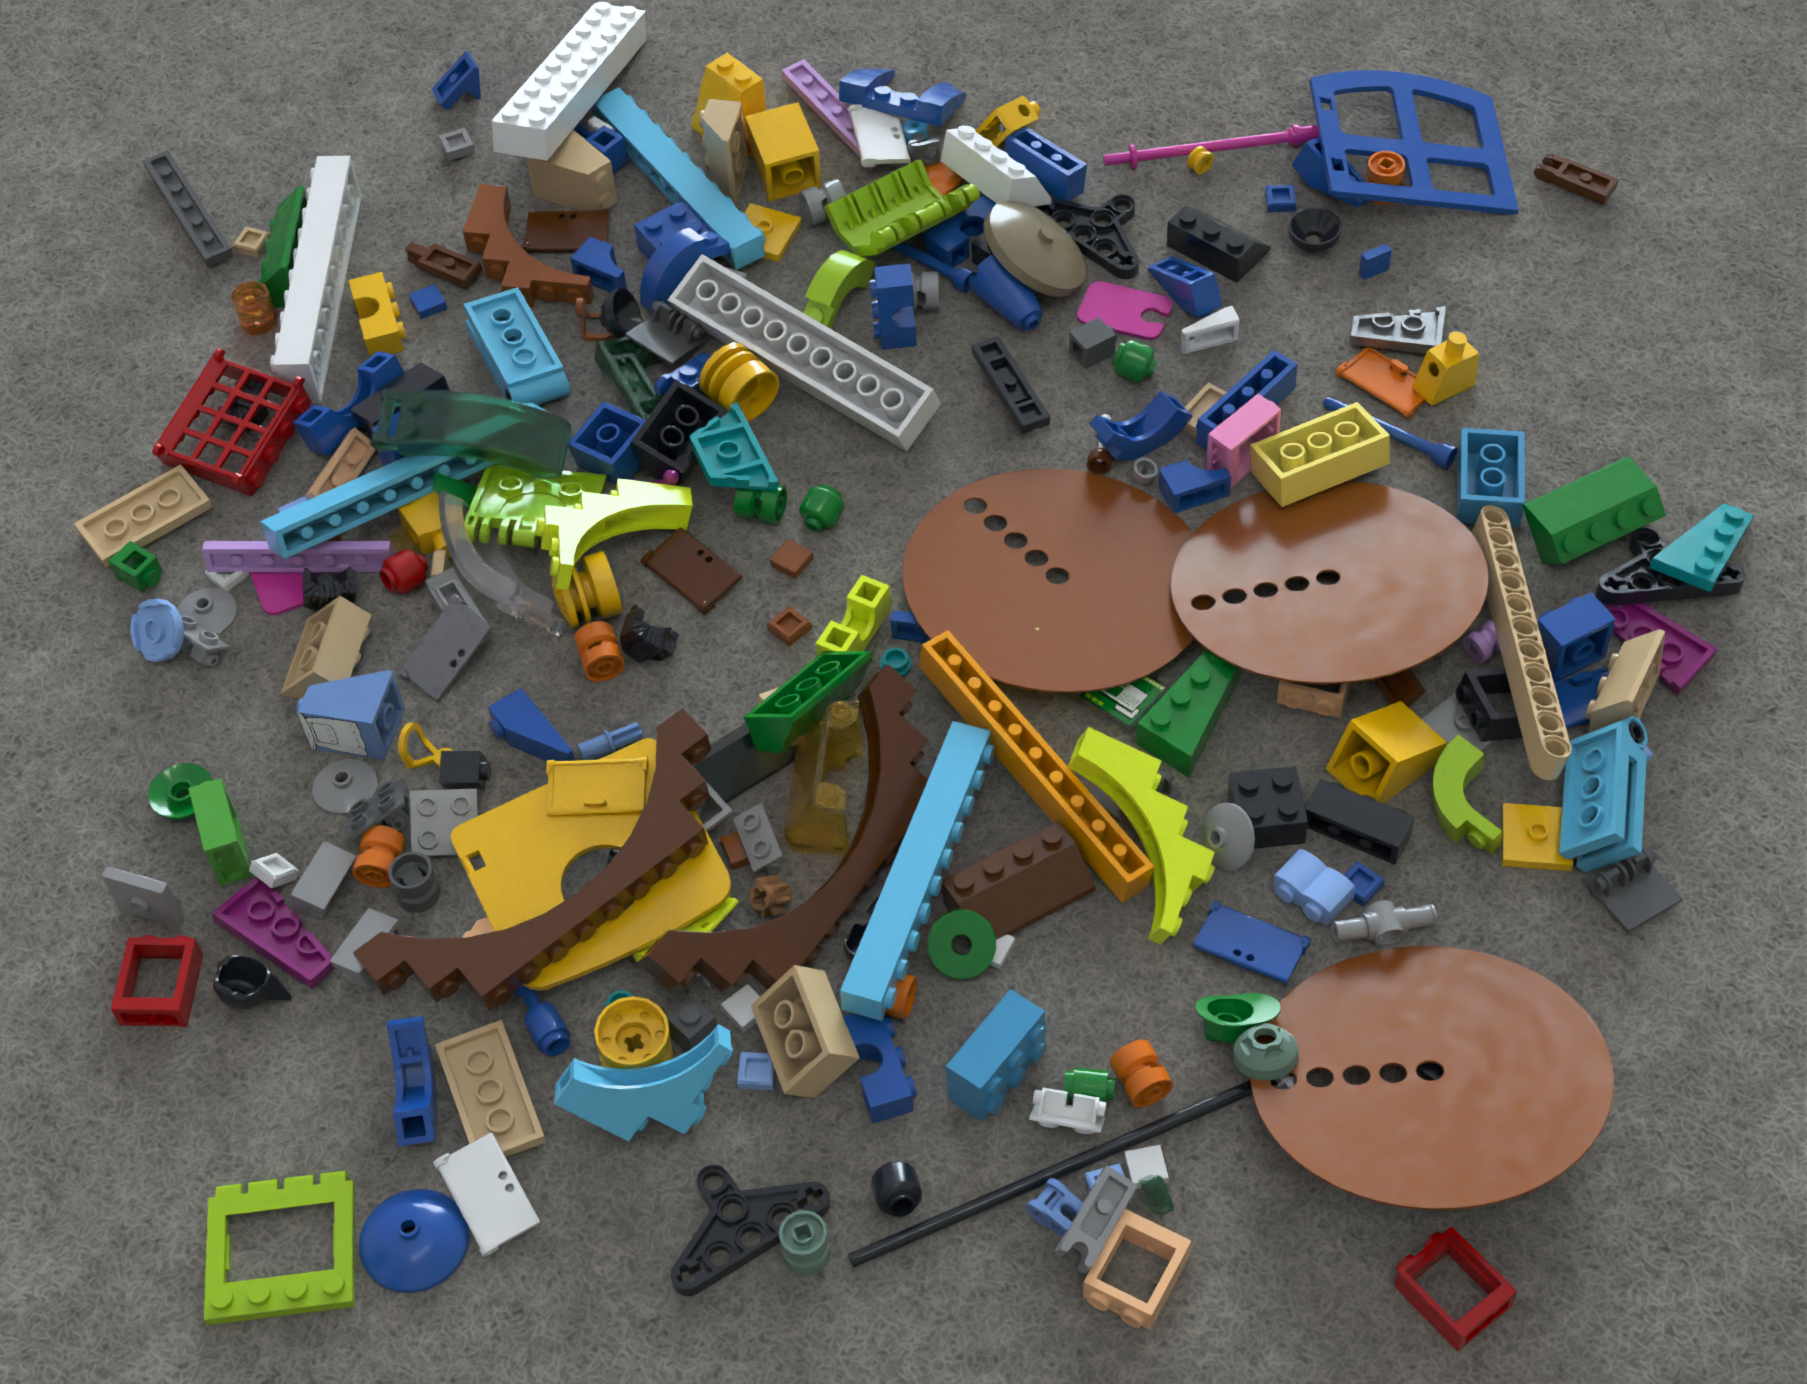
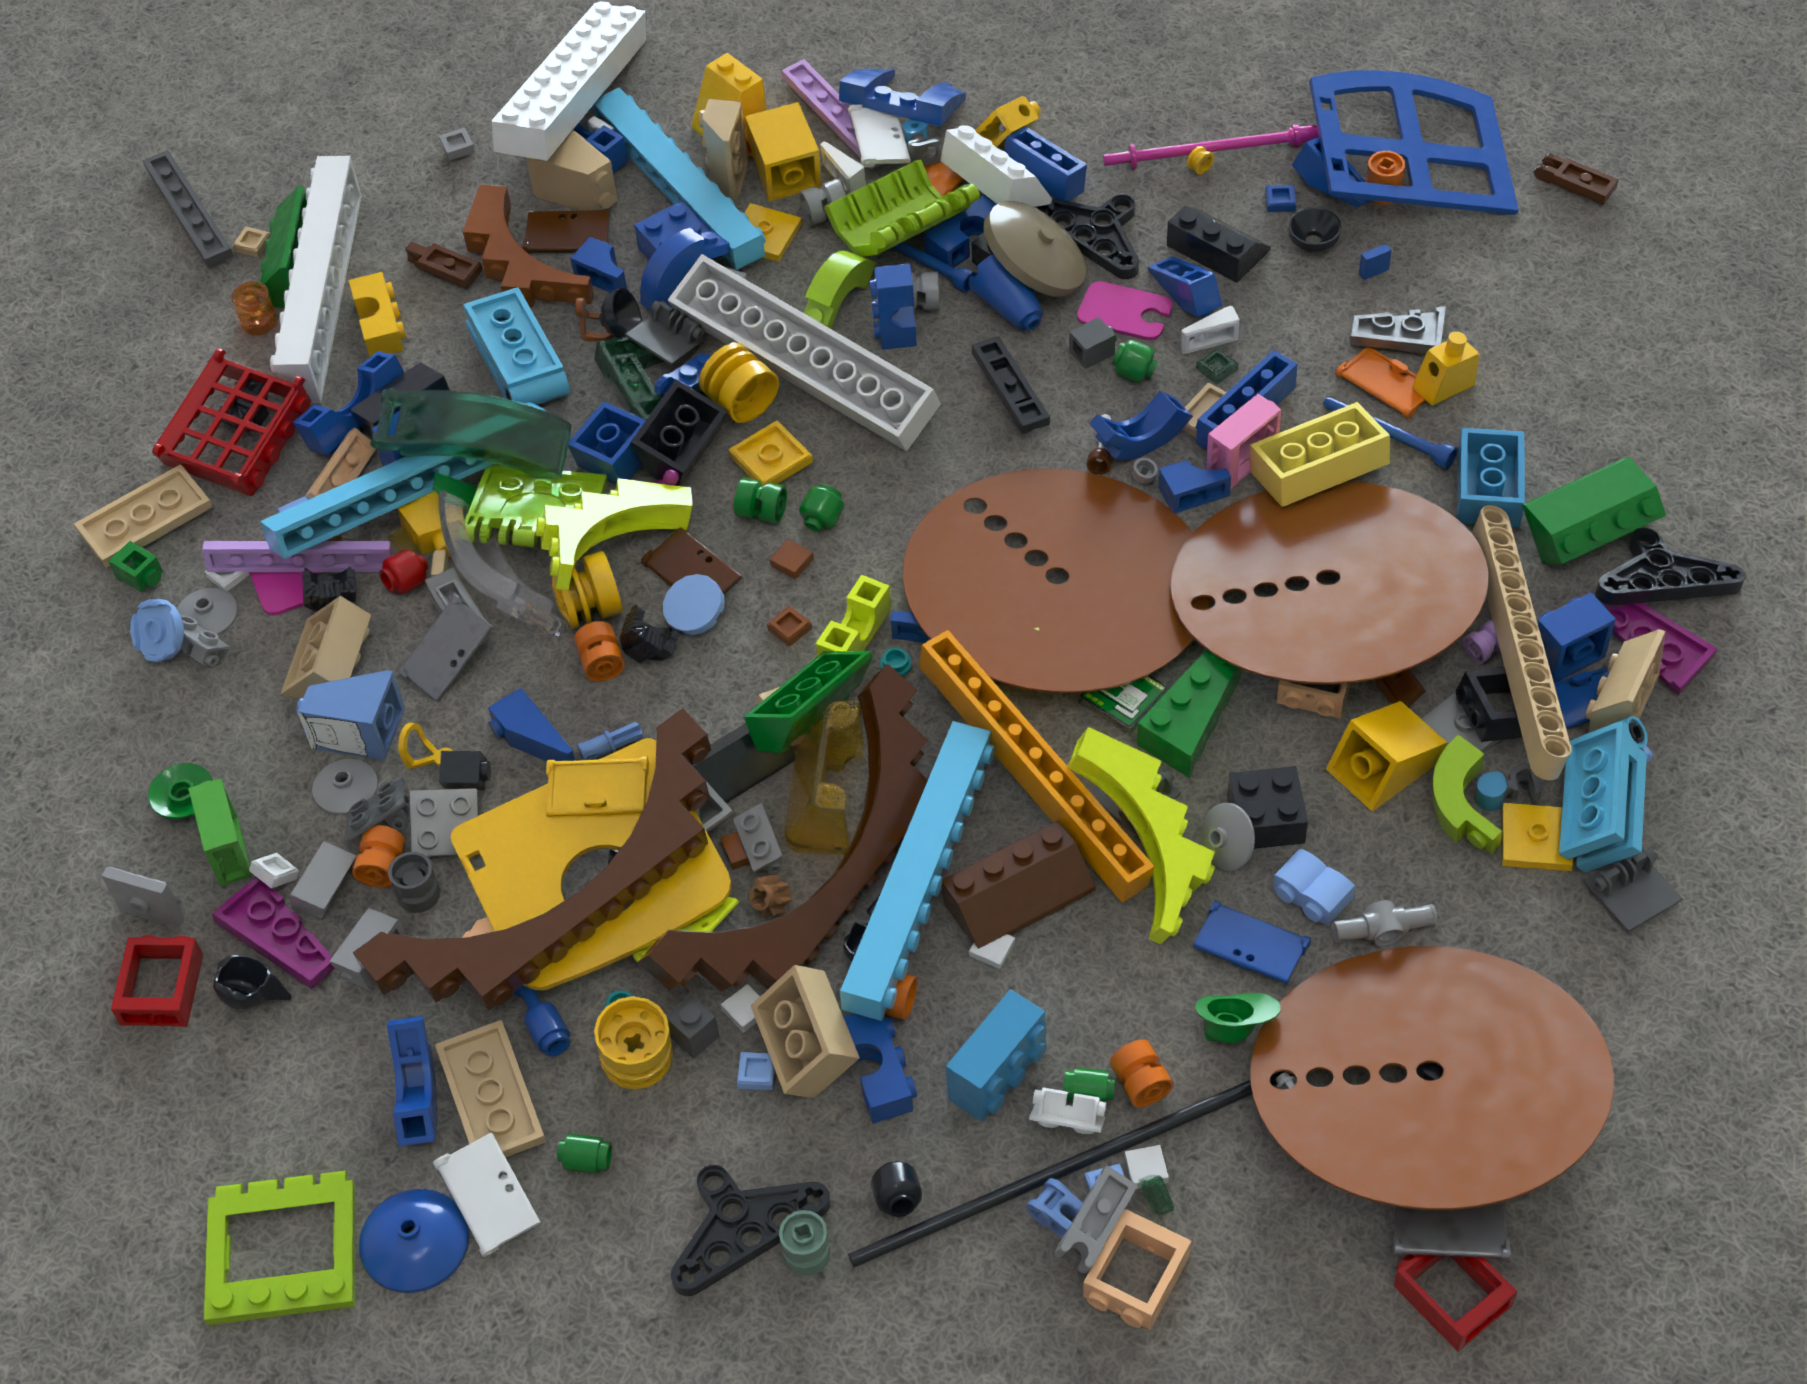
blue tile [409,284,447,319] -> none
blue slope [431,51,481,110] -> none
medium azure arch [554,1024,733,1142] -> none
teal wing [689,402,778,491] -> none
green tile [928,909,996,979] -> none
sand green piece [1233,1023,1299,1081] -> none
black brick [1305,779,1415,865] -> none
blue tile [1344,861,1385,907] -> none
teal wing [1649,503,1754,592] -> none
none -> green brick [557,1133,612,1174]
none -> light blue tile [663,574,725,636]
none -> yellow plate [728,420,813,486]
none -> white slope [820,141,866,194]
none -> clear green tile [1196,347,1239,385]
none -> flat silver door [1392,1202,1511,1261]
none -> leg [1475,763,1542,811]

